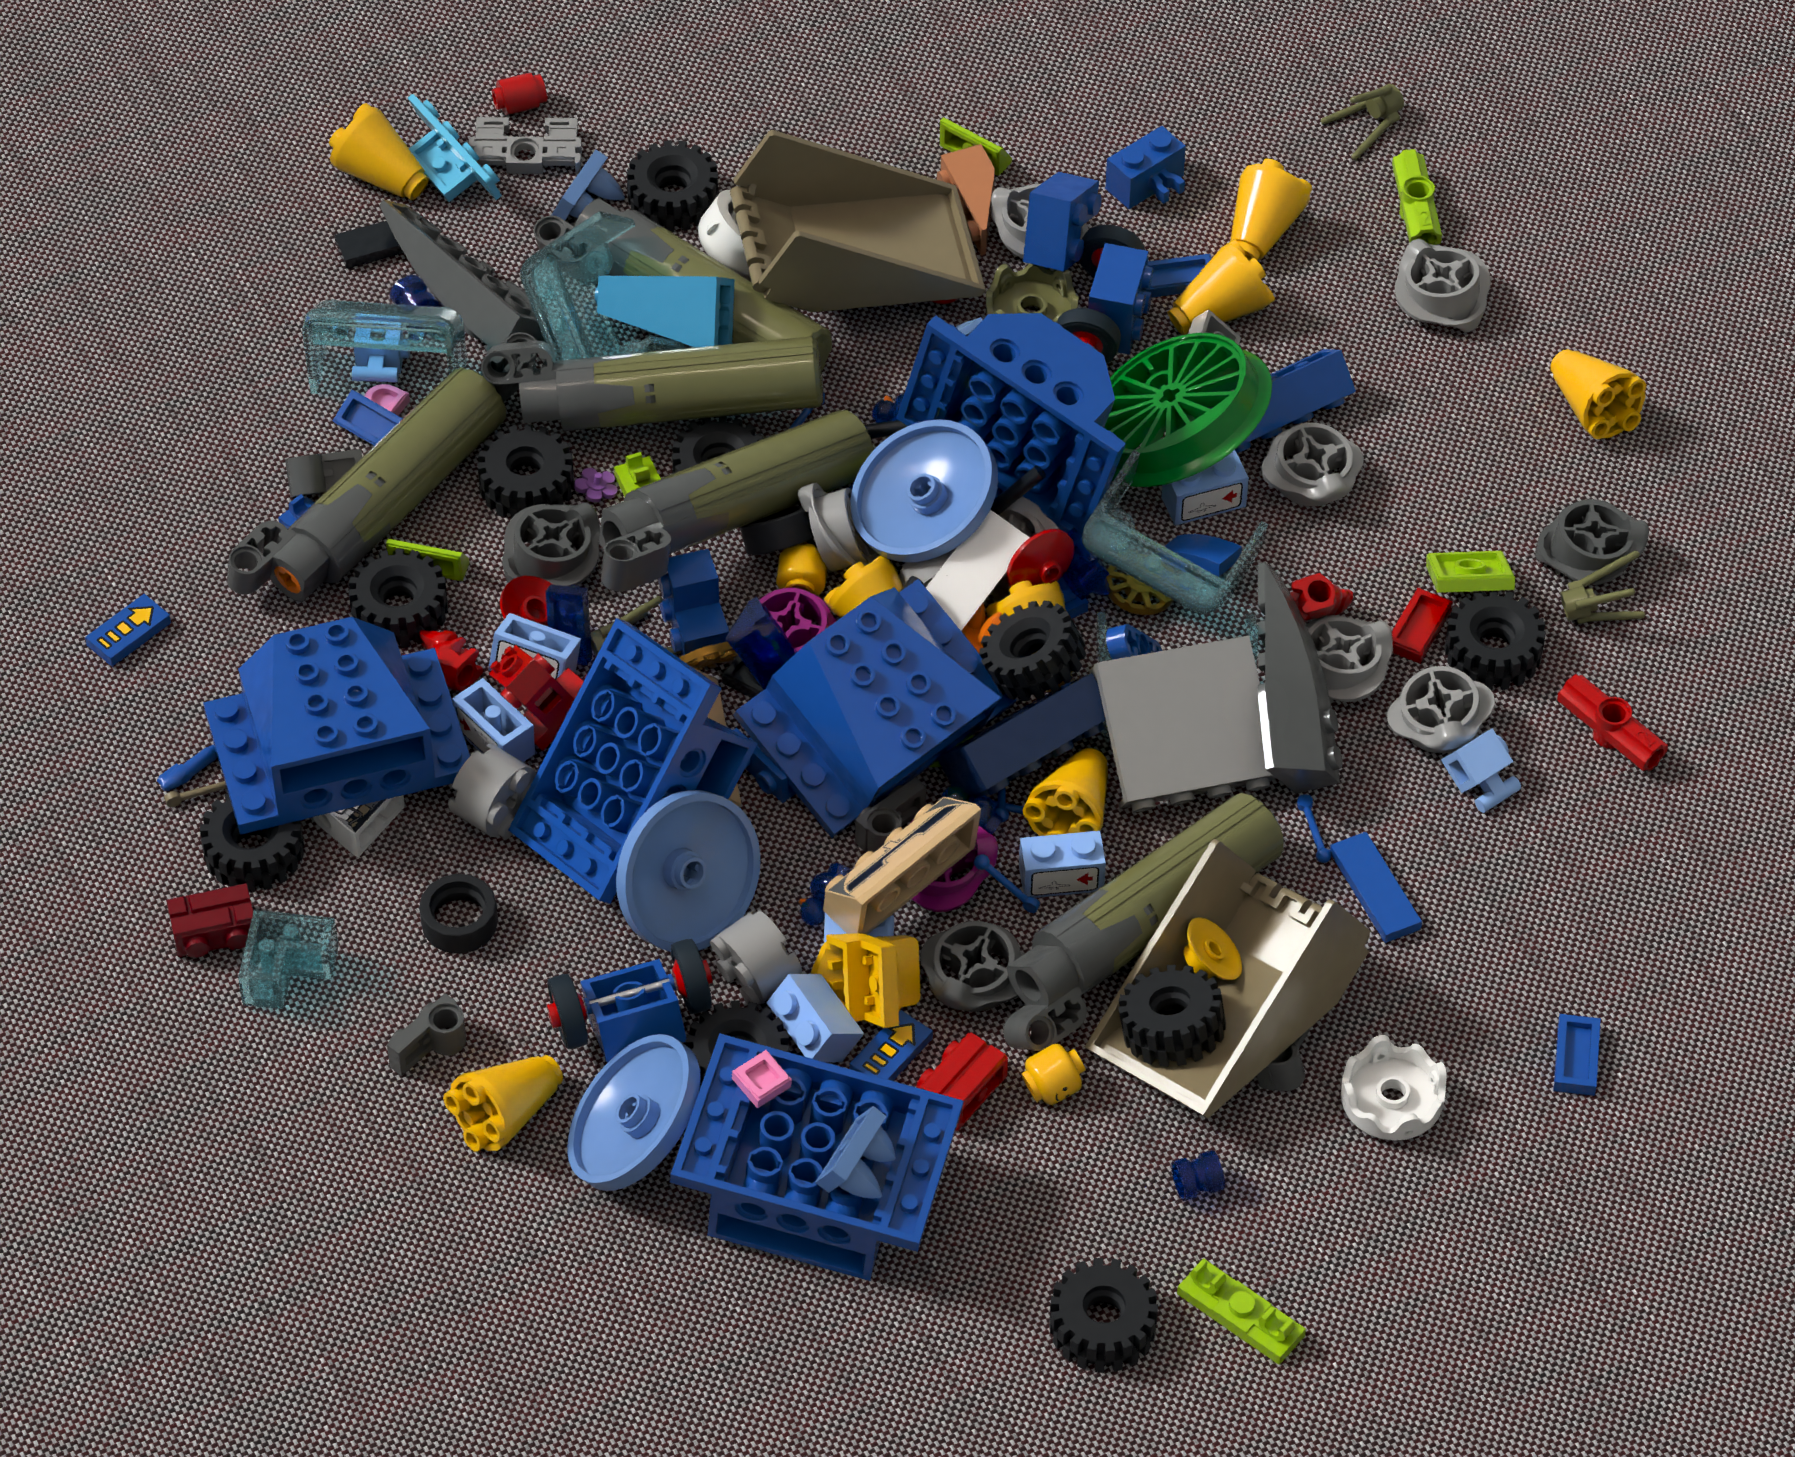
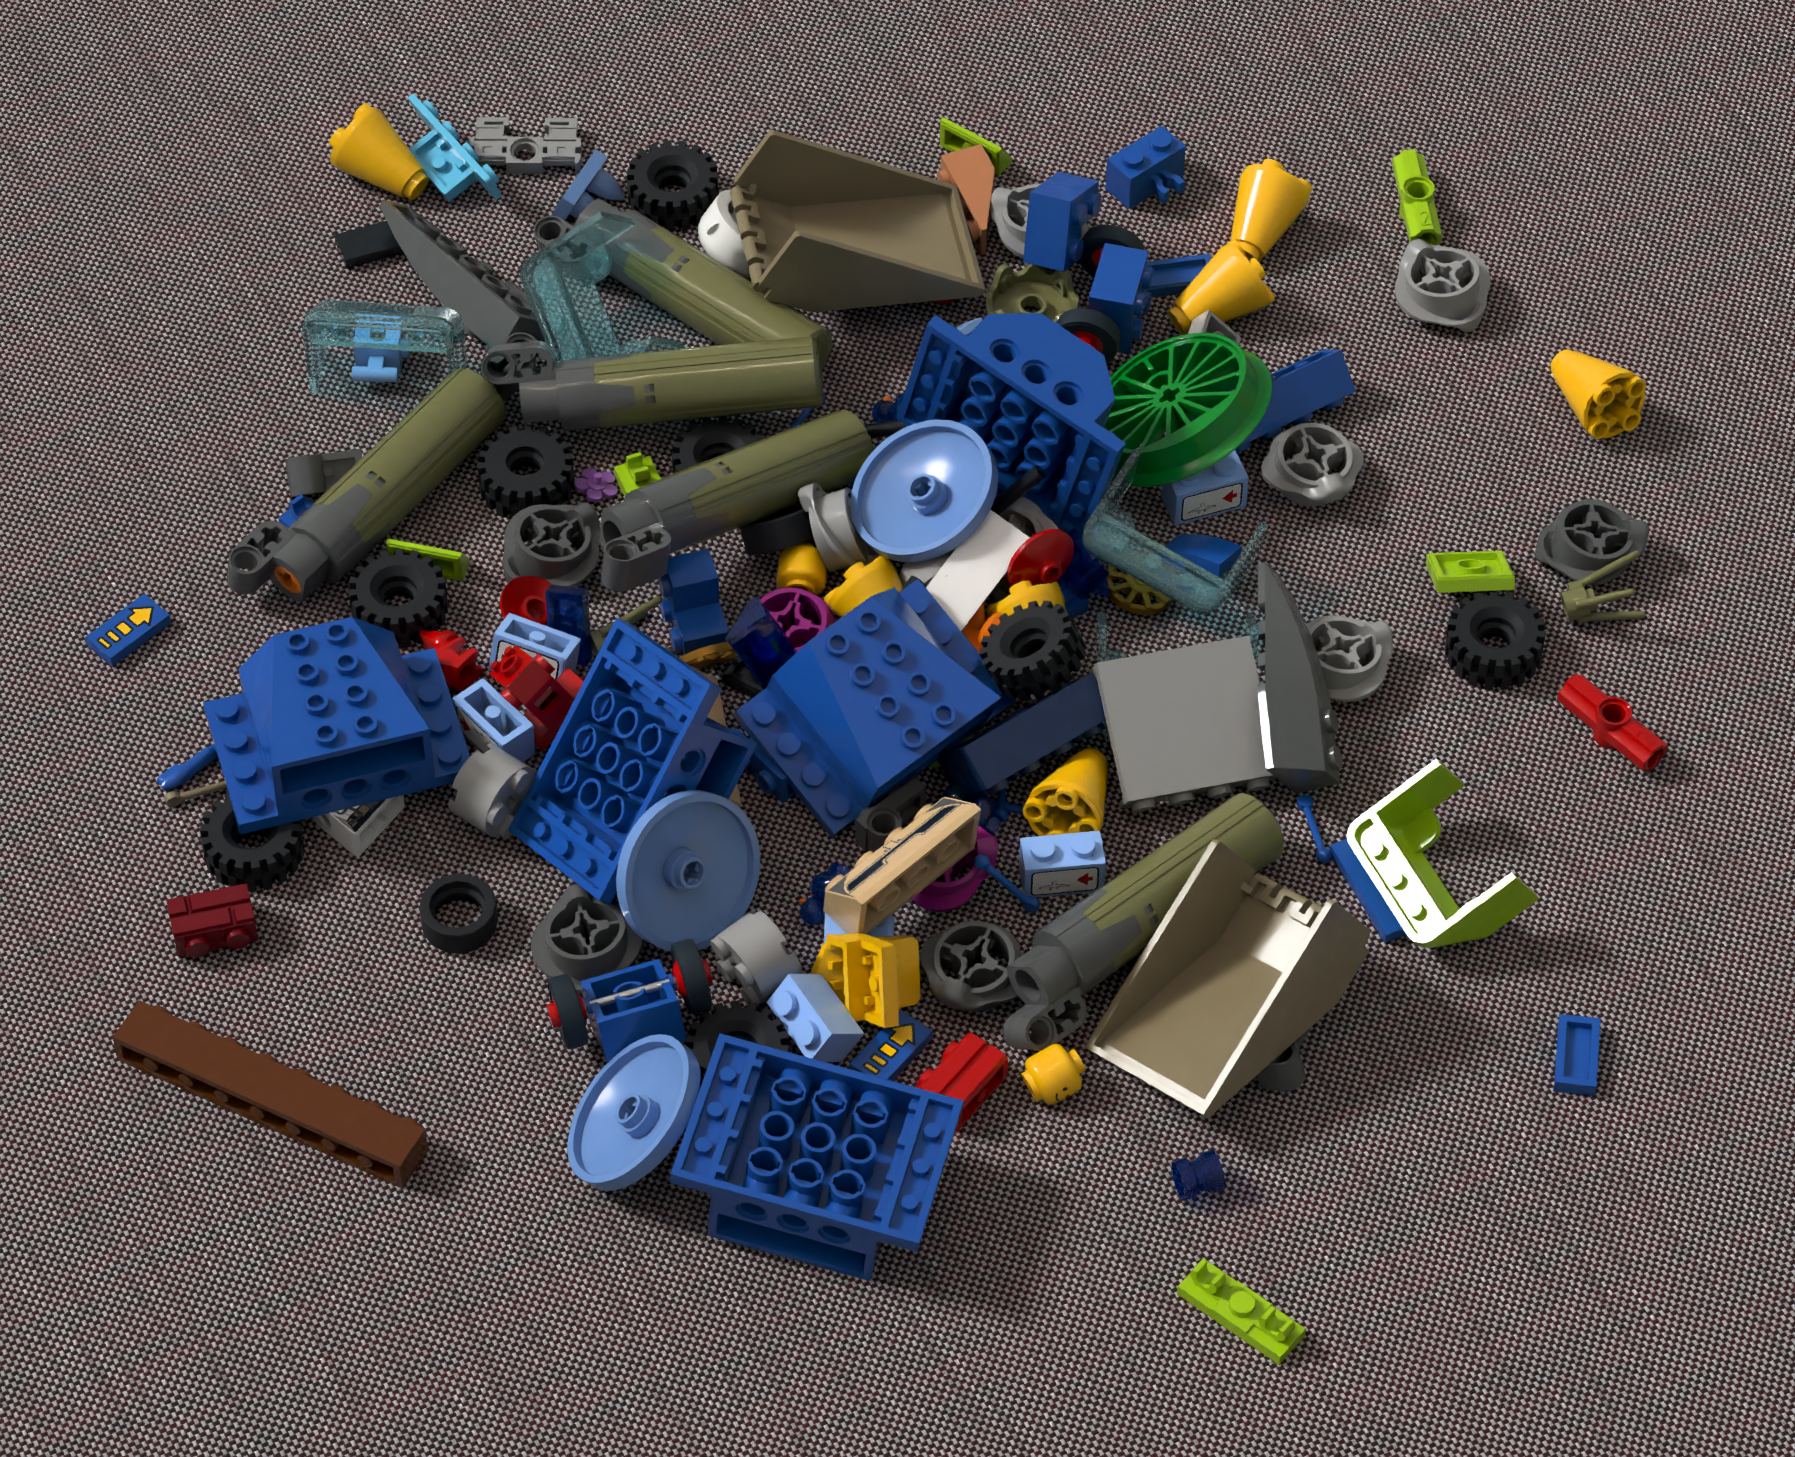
clear light blue brick [238,910,339,1009] -> none
blue tile [332,390,403,446] -> none
bright pink tile [365,384,410,416] -> none
dark grey plate [387,993,467,1076] -> none
clear blue wheel [390,275,440,327] -> none
yellow cone [443,1055,563,1152] -> none
red brick [492,73,547,115] -> none
dark azure slope [595,276,735,348] -> none
bright pink tile [732,1050,792,1108] -> none
medium blue tile [815,1106,896,1199] -> none
black tyre [1049,1258,1158,1373] -> none
blue beam [1106,624,1163,660] -> none
black tyre [1118,965,1226,1067] -> none
yellow piece [1183,917,1242,980] -> none
red animal [1290,573,1353,622] -> none
olive plant [1320,83,1404,160] -> none
white plate [1341,1035,1447,1141] -> none
light grey piece [1387,666,1495,753] -> none
red tile [1392,588,1453,664] -> none
light blue brick [1441,728,1521,813] -> none
none -> reddish brown brick [113,1000,428,1189]
none -> dark grey piece [531,884,643,994]
none -> lime windscreen [1347,759,1539,948]

